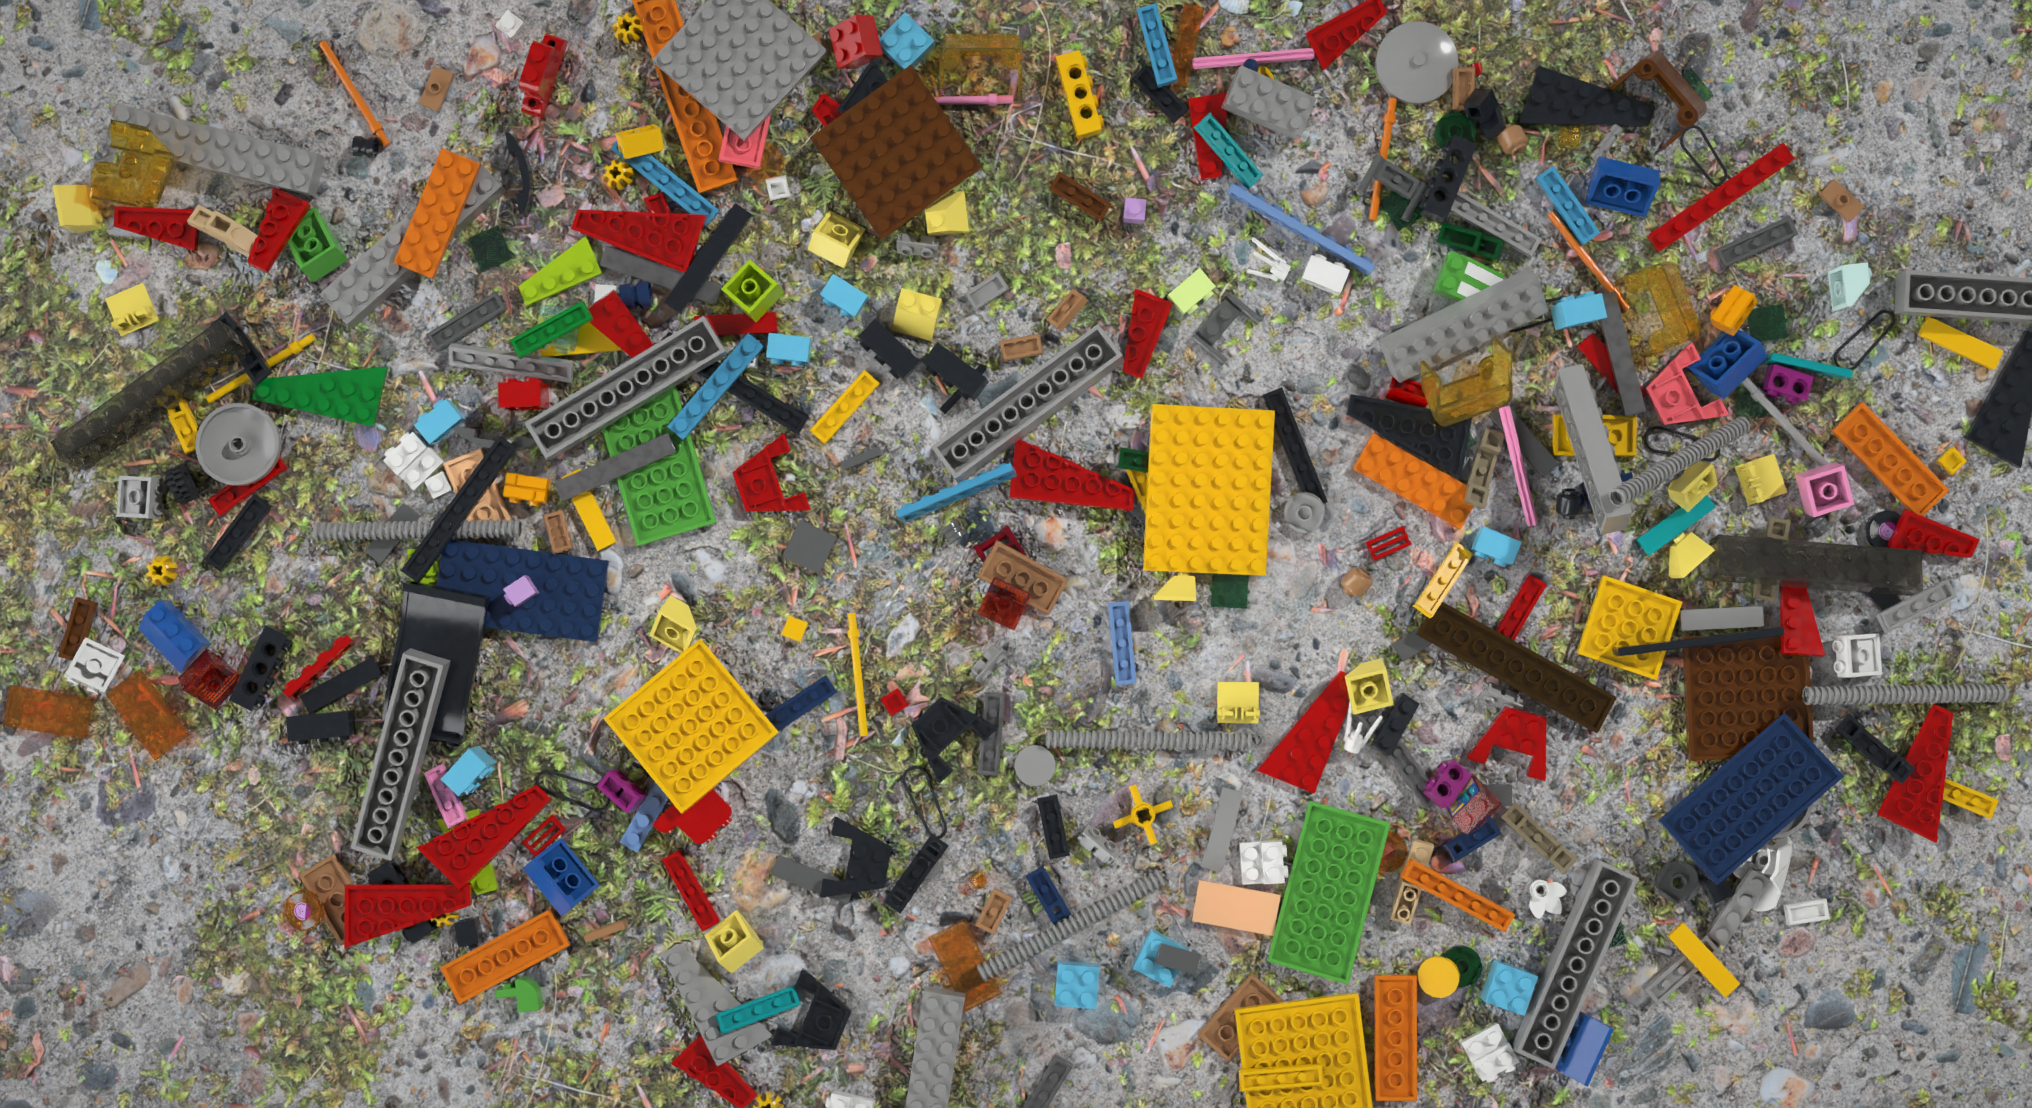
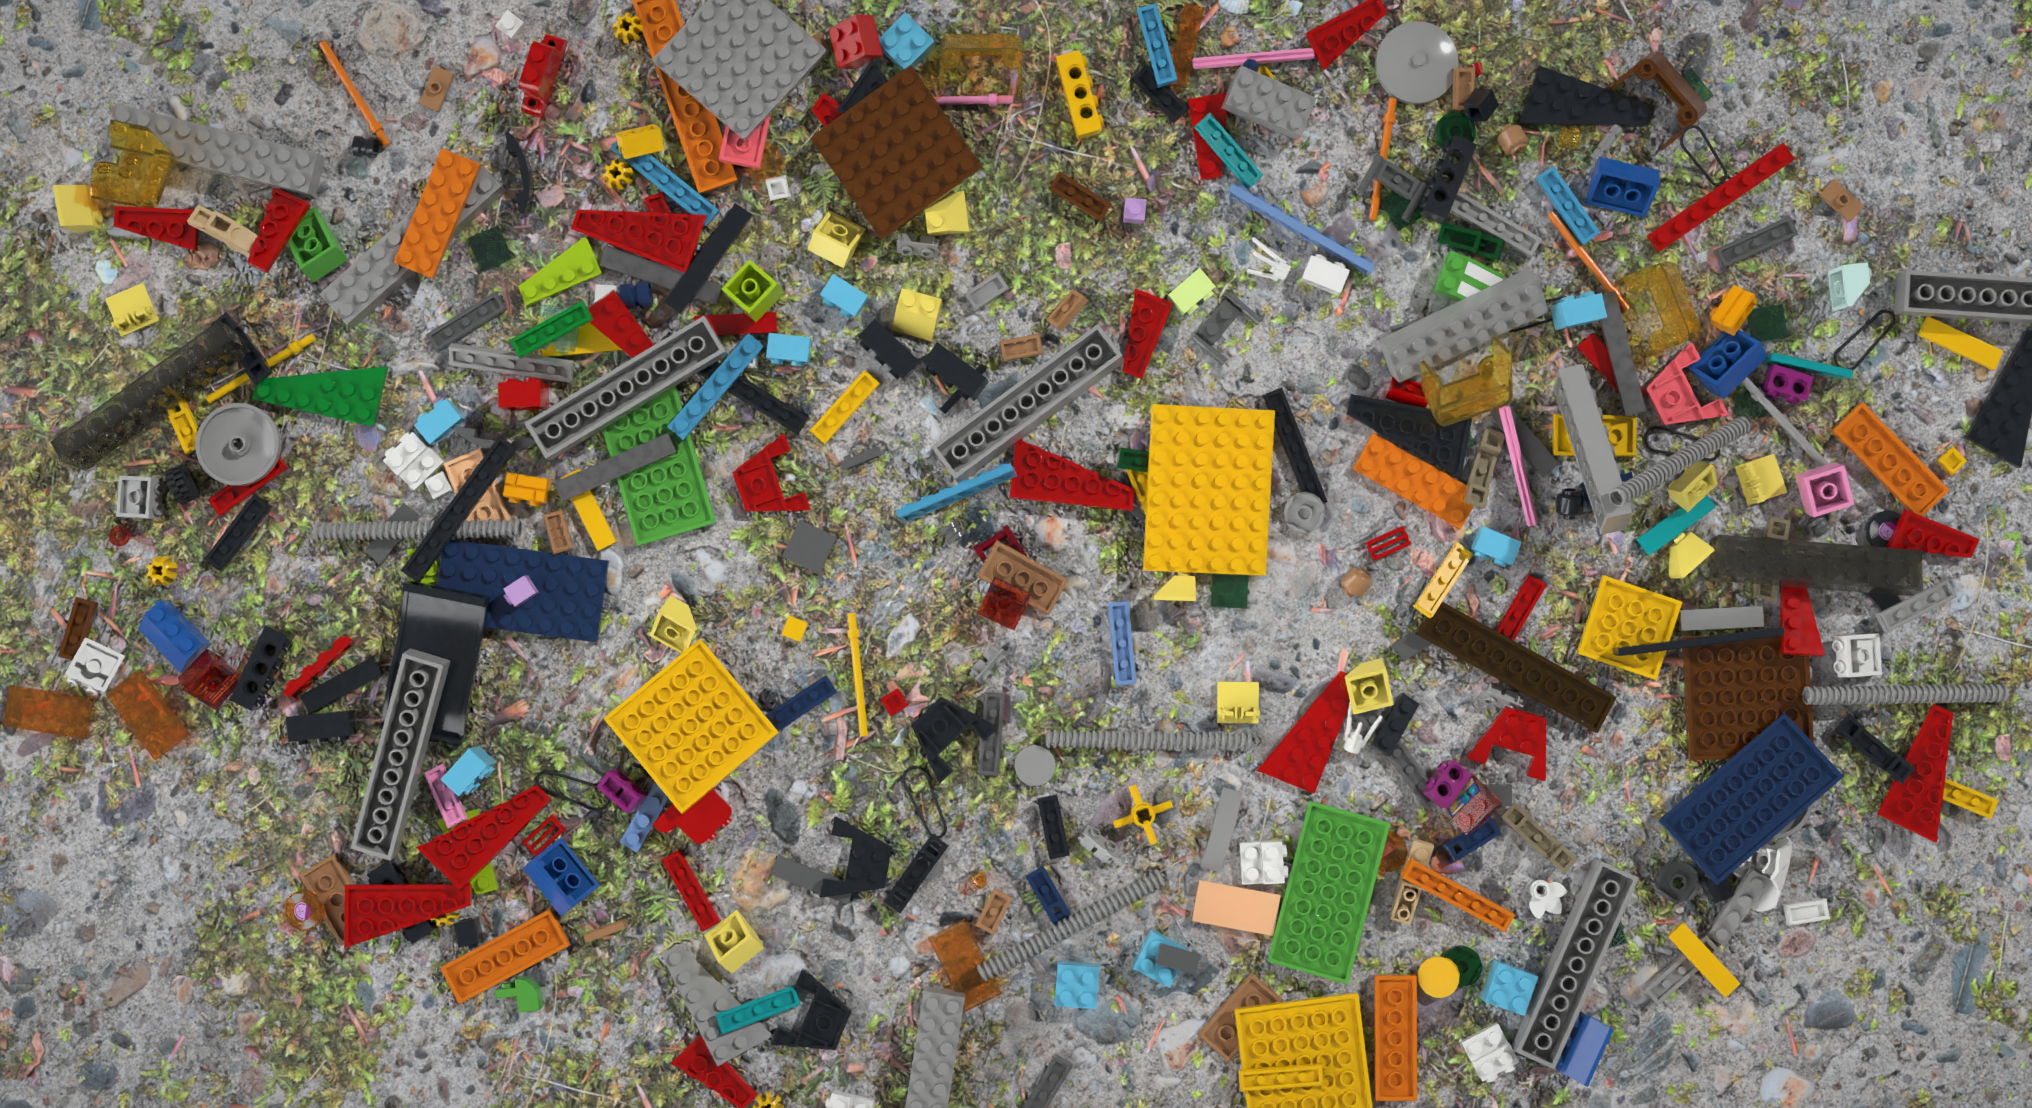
black piece [1478,106,1506,141] -> none
none -> clear red plate [109,526,131,546]

